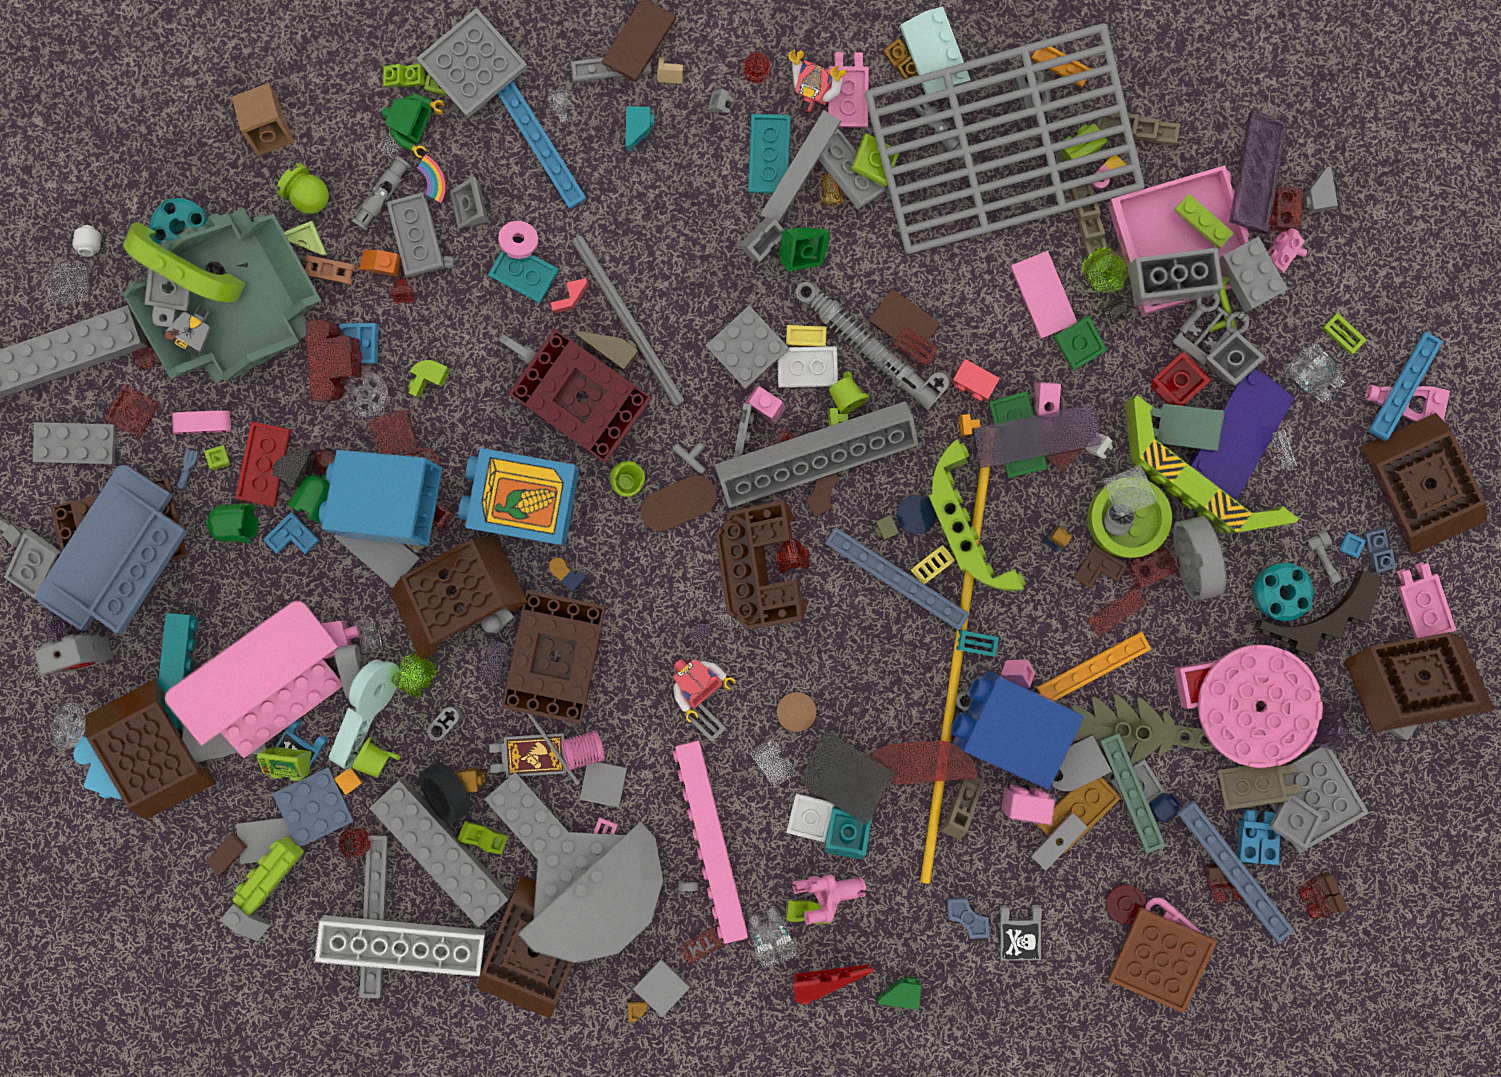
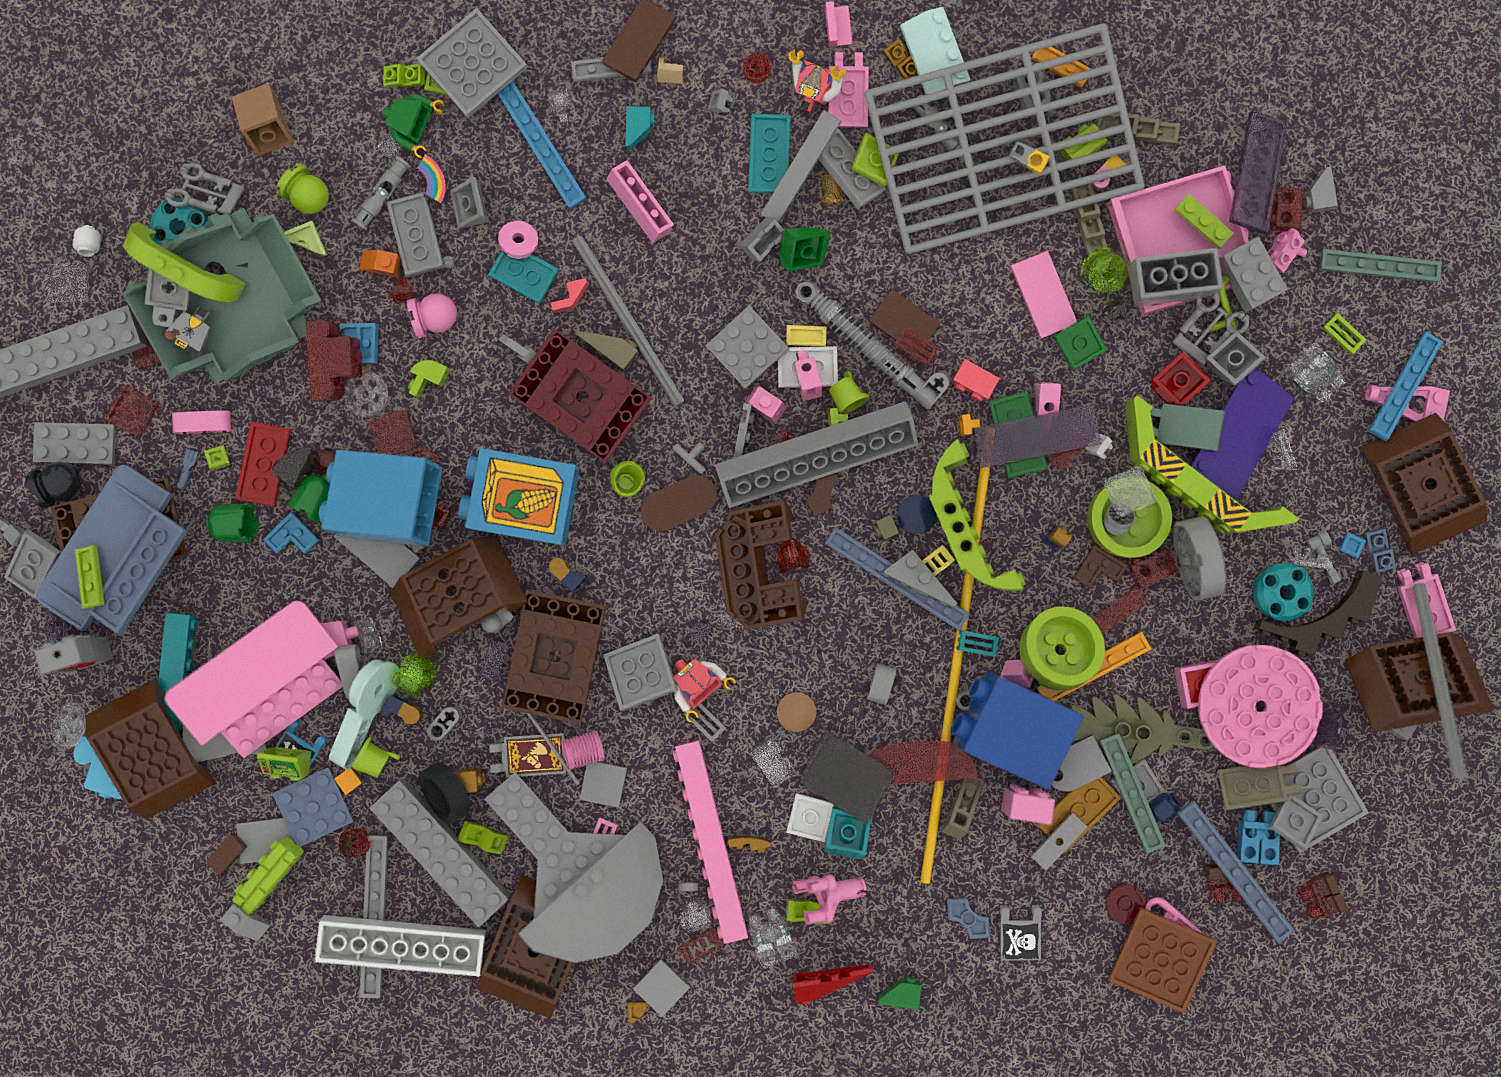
nougat plate [304,255,356,285] -> none
none -> black tile [25,461,81,509]
none -> lime tile [75,545,105,610]
none -> light grey piece [164,163,245,214]
none -> leg [381,694,423,724]
none -> bright pink tile [407,293,457,338]
none -> light grey plate [604,634,678,712]
none -> bright pink brick [606,161,674,243]
none -> clear brick [679,899,712,933]
none -> pearl gold slope [728,835,771,853]
none -> bright pink torso [795,350,822,401]
none -> bright pink panel [825,1,852,47]
none -> light grey beam [866,663,896,705]
none -> light grey wing [882,550,957,608]
none -> leg [1008,142,1050,176]
none -> lime brick [1019,606,1105,691]
none -> clear plate [1290,546,1333,570]
none -> sand green plate [1319,249,1442,283]
none -> light grey axle [1413,583,1467,780]

